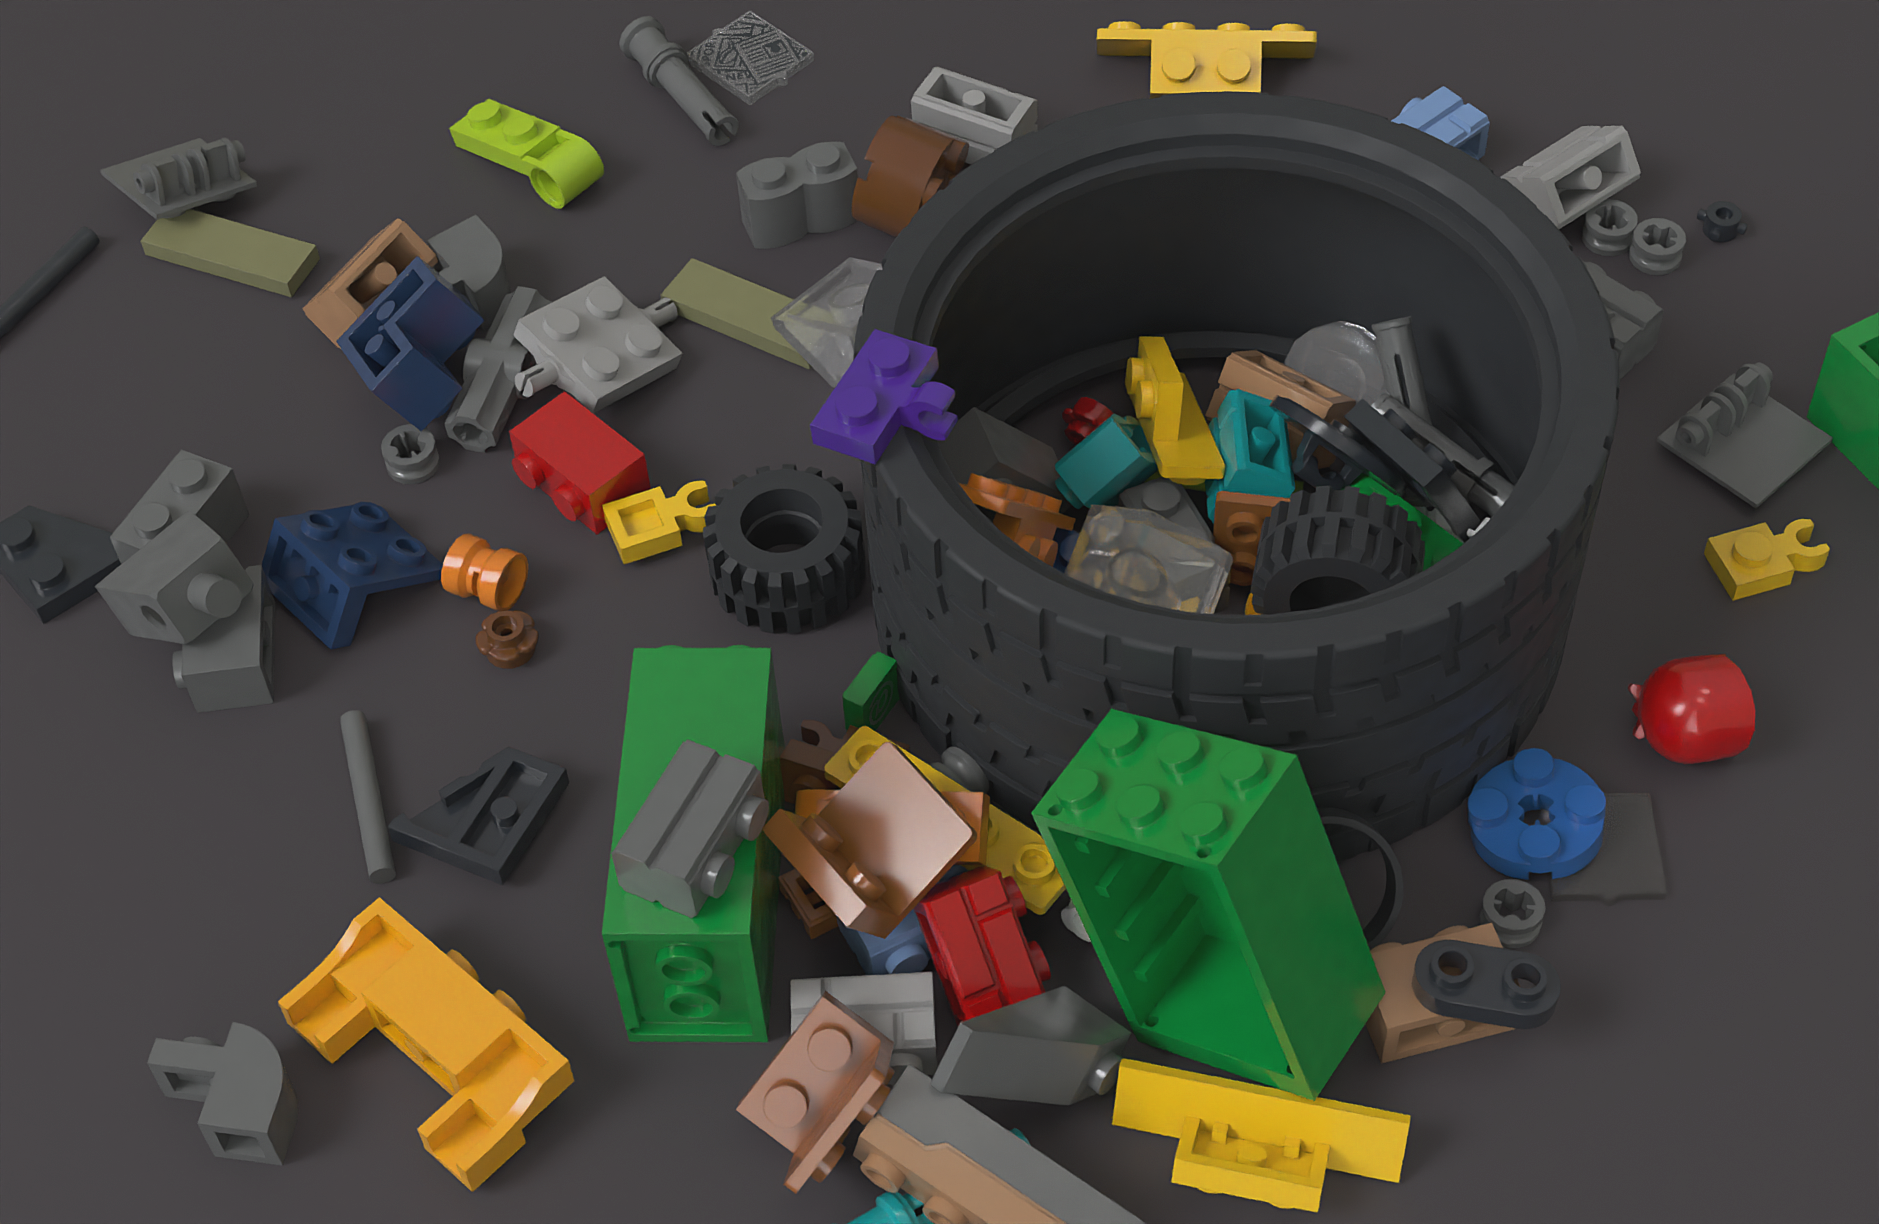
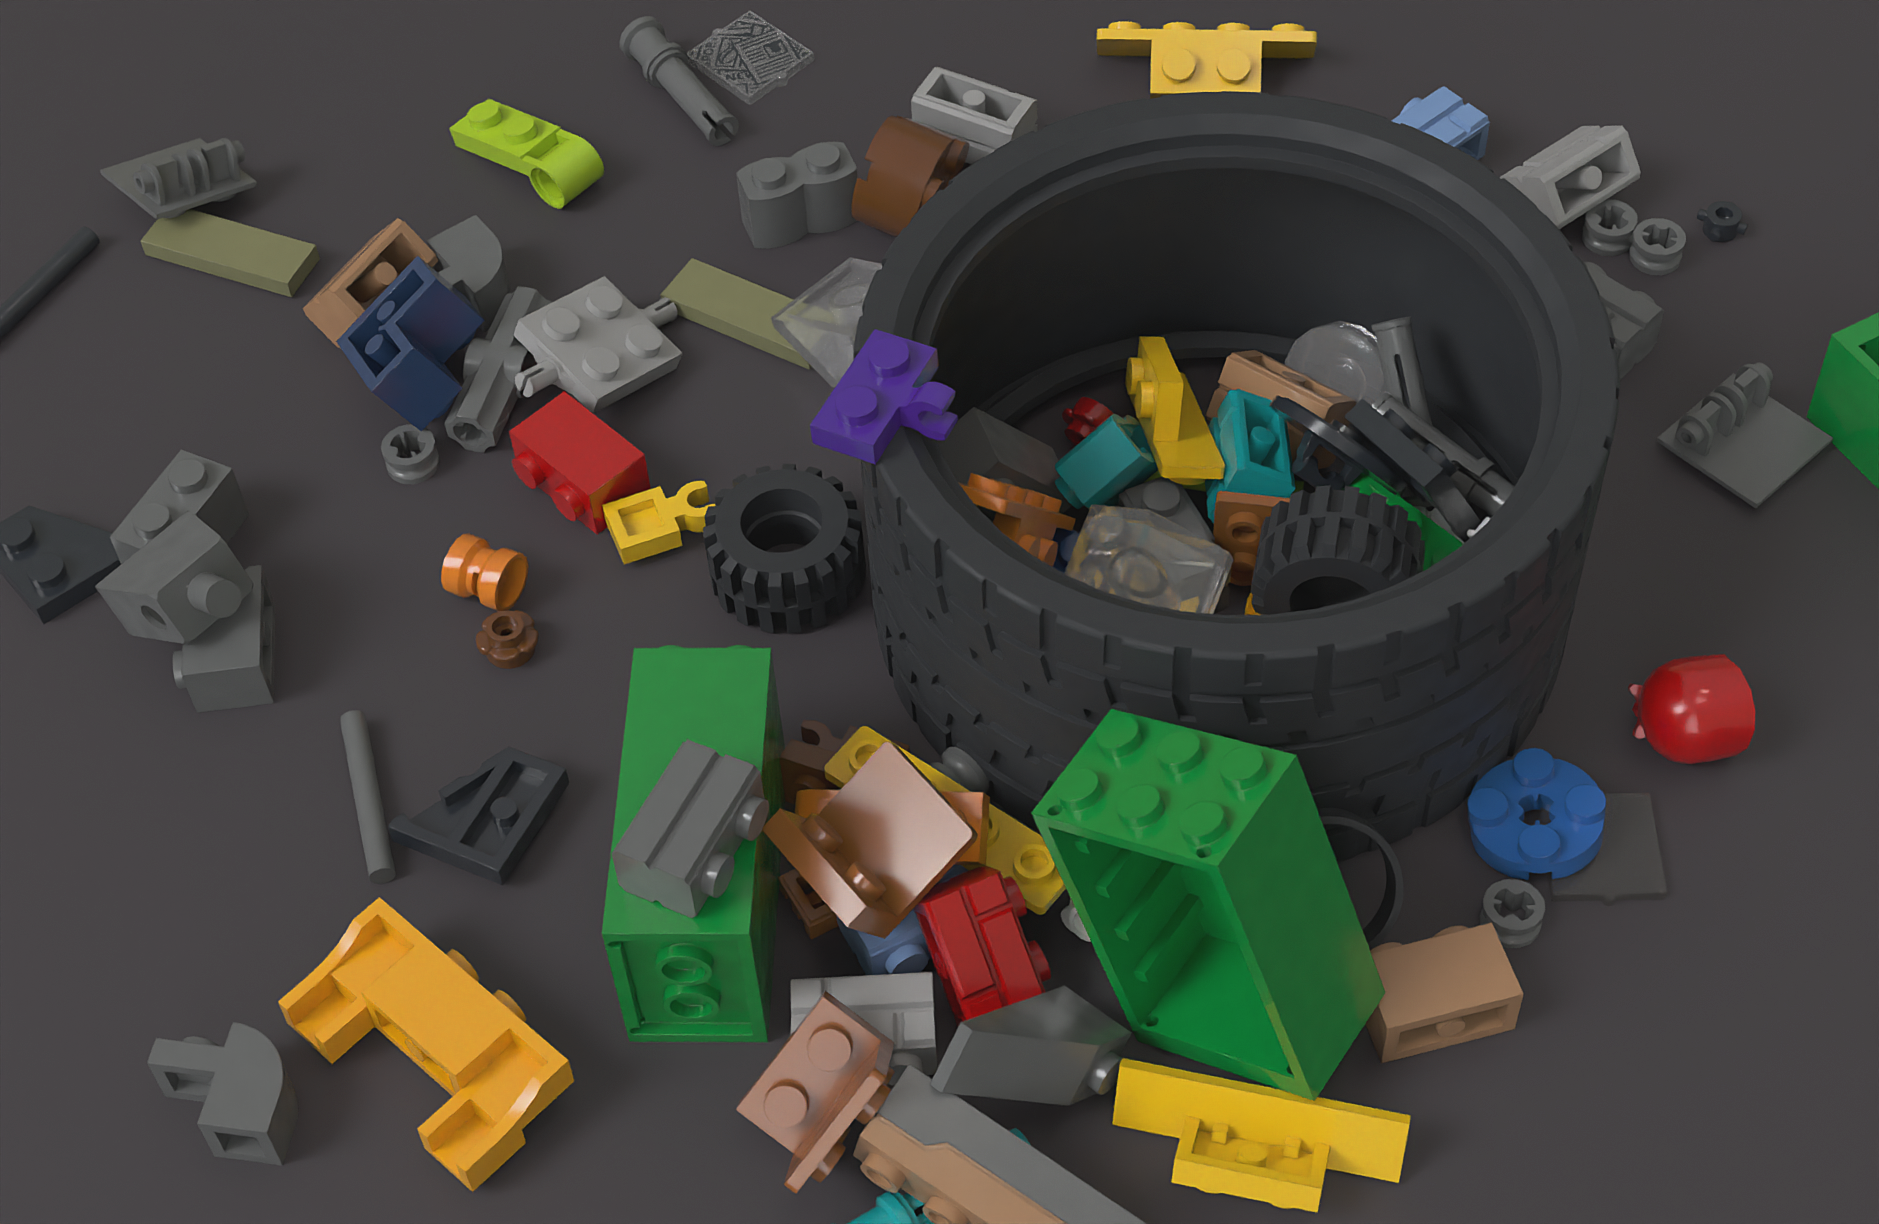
dark blue bracket [261,502,443,650] -> none
green tile [842,651,900,732] -> none
black plate [1412,940,1561,1029] -> none
yellow plate [1704,519,1830,601] -> none

